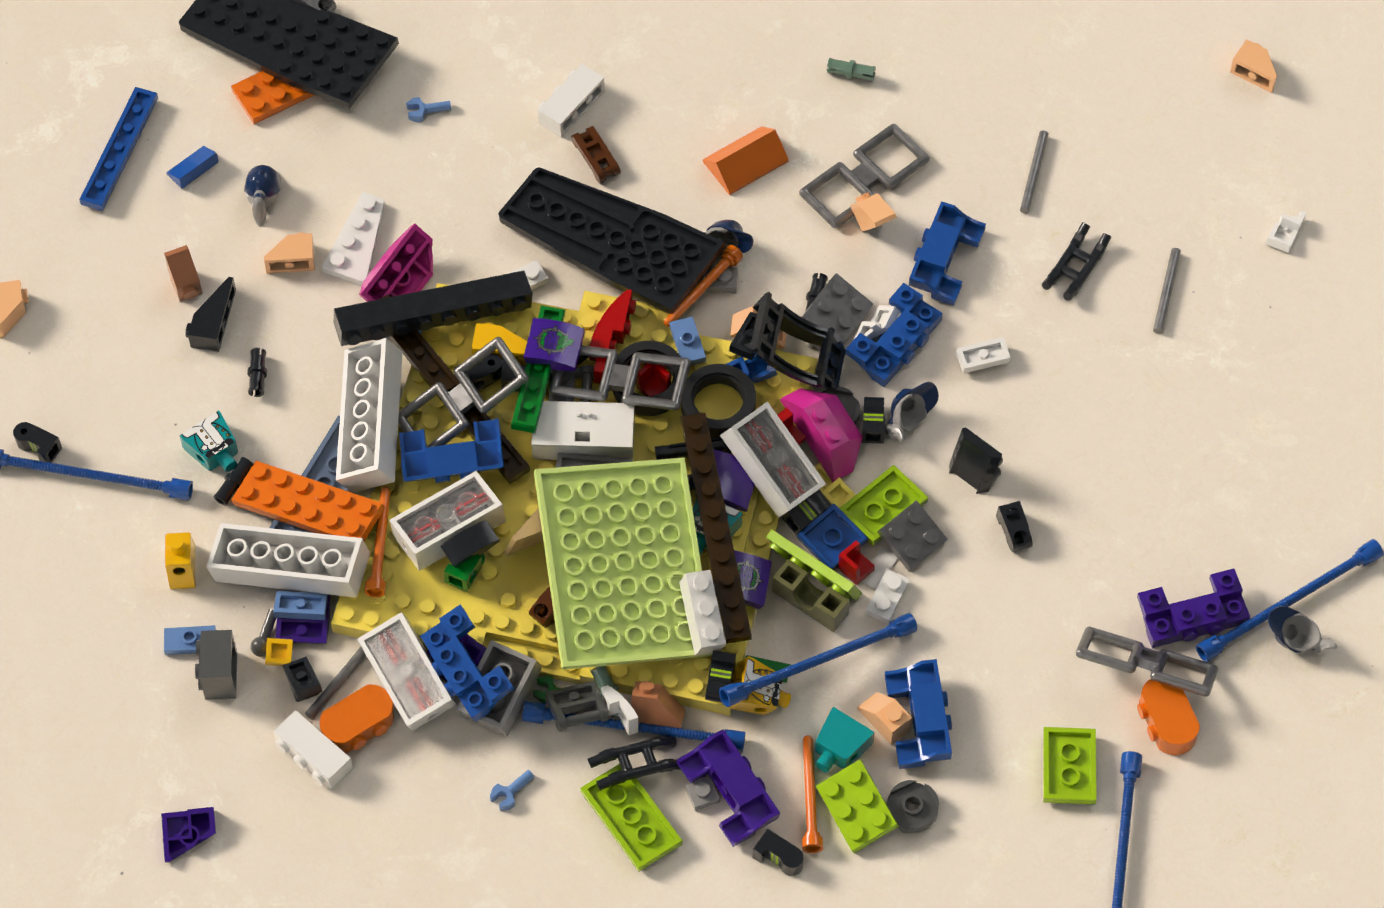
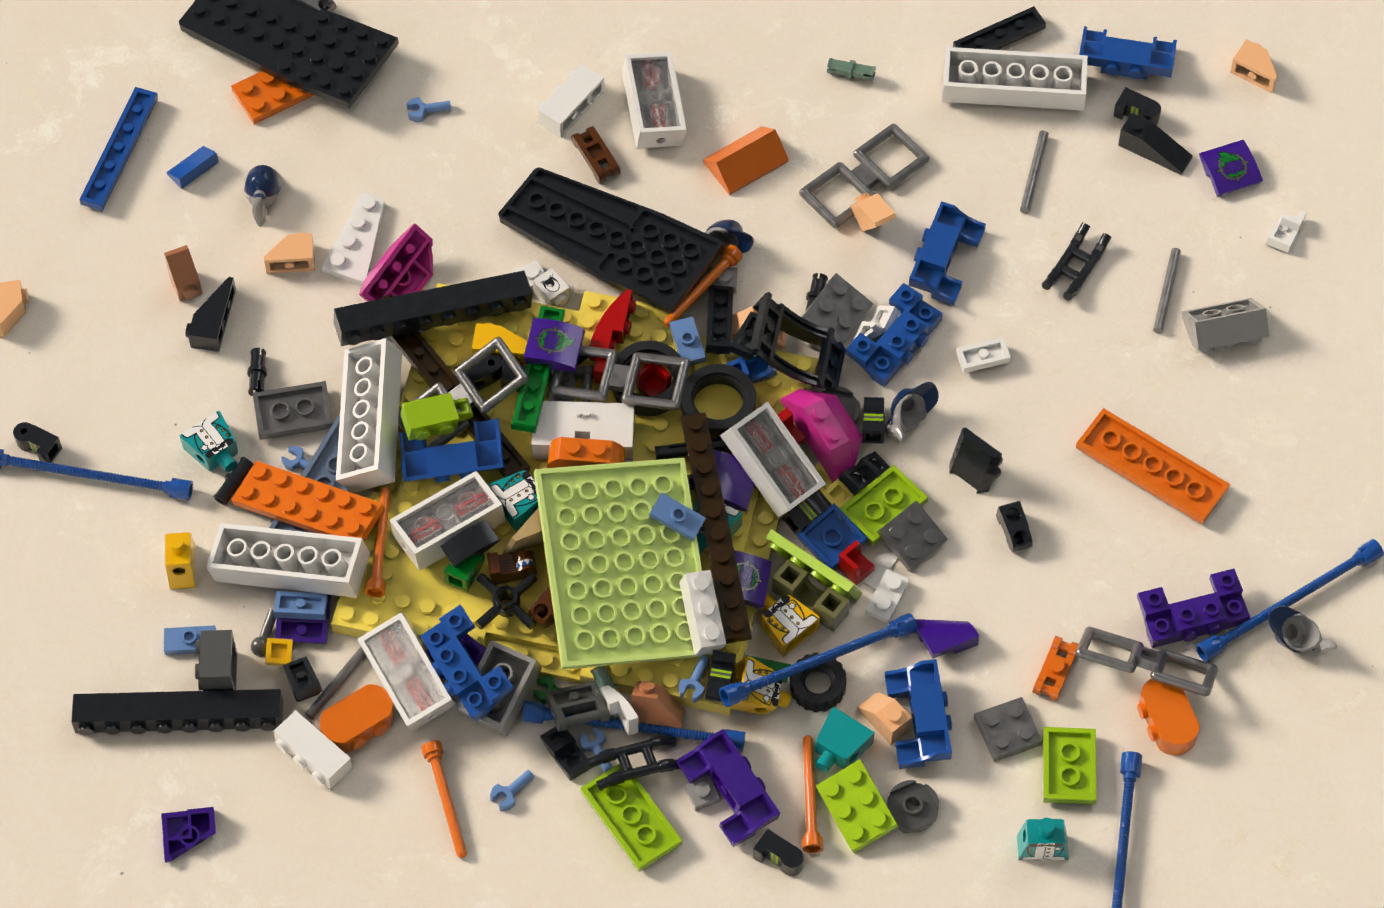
none -> black brick [71,689,283,735]
none -> flat silver plate [252,381,333,440]
none -> medium blue bar [281,446,310,471]
none -> lime brick [400,393,473,441]
none -> orange piece [421,740,467,859]
none -> black bar [475,573,538,630]
none -> reddish brown leg [487,550,537,585]
none -> torso [489,470,539,531]
none -> white brick [532,268,570,308]
none -> black slope [540,726,591,781]
none -> orange brick [547,437,625,468]
none -> medium blue bar [580,727,613,773]
none -> brick [622,52,687,149]
none -> medium blue plate [648,493,706,541]
none -> medium blue bar [679,656,710,703]
none -> black plate [705,285,734,355]
none -> torso [761,594,820,657]
none -> black tyre [789,652,847,712]
none -> black slope [838,451,890,496]
none -> dark purple slope [915,619,979,659]
none -> white brick [942,47,1088,111]
none -> black plate [953,6,1046,50]
none -> flat silver plate [974,697,1042,762]
none -> teal torso [1017,818,1069,860]
none -> orange plate [1032,635,1079,701]
none -> orange plate [1076,408,1230,525]
none -> blue bracket [1079,26,1177,80]
none -> black leg [1113,87,1161,125]
none -> black slope [1118,113,1193,175]
none -> light grey slope [1181,298,1269,353]
none -> dark purple slope [1199,139,1263,196]

